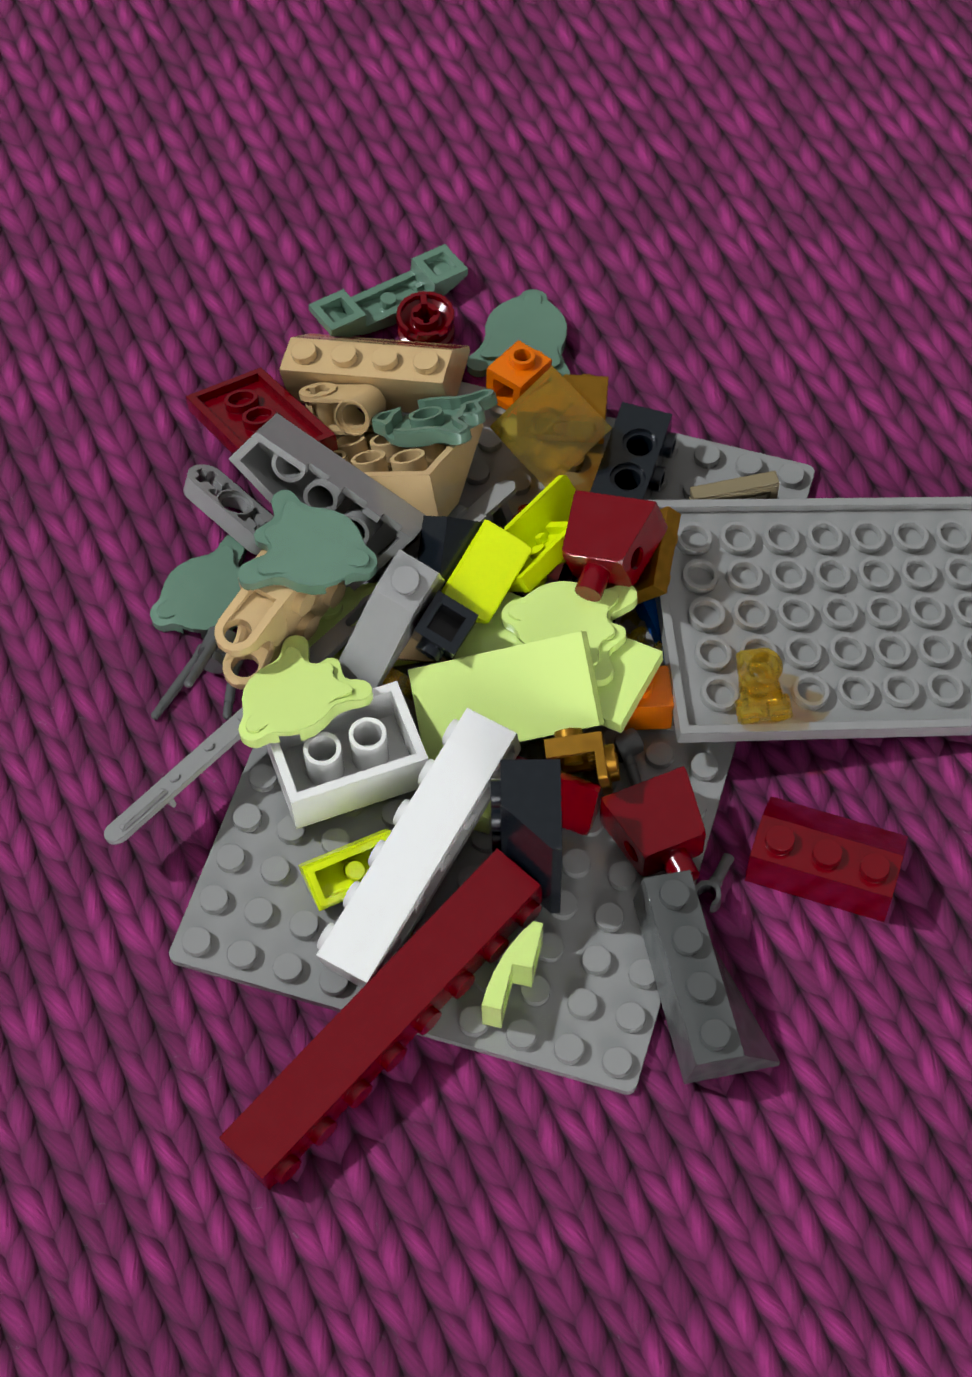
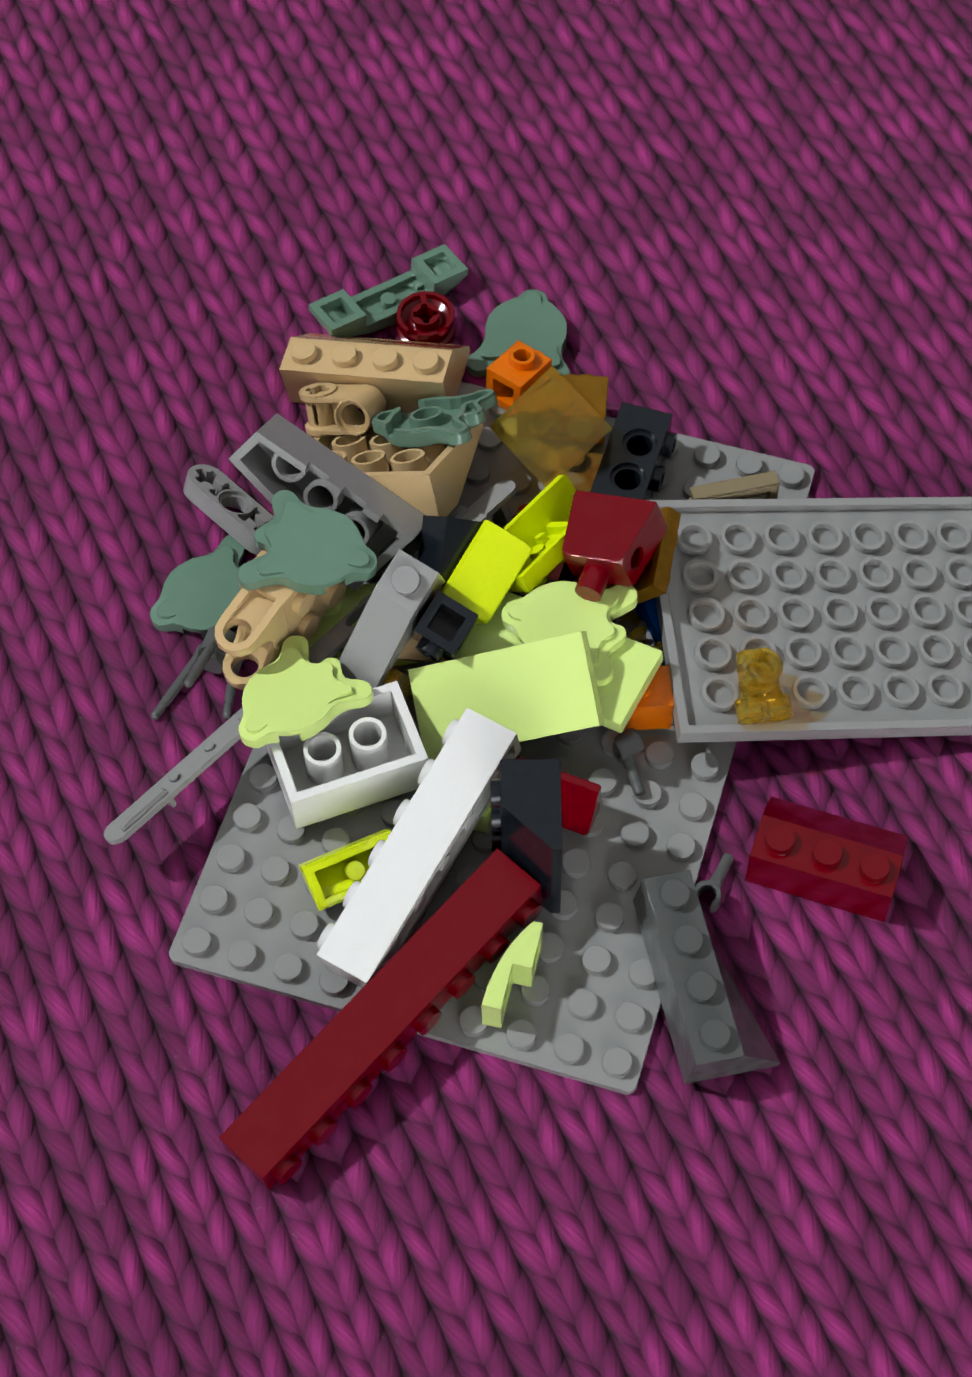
dark red plate [185,367,338,454] -> none
pearl gold bracket [544,728,621,796] -> none
dark red torso [600,766,706,881] -> none

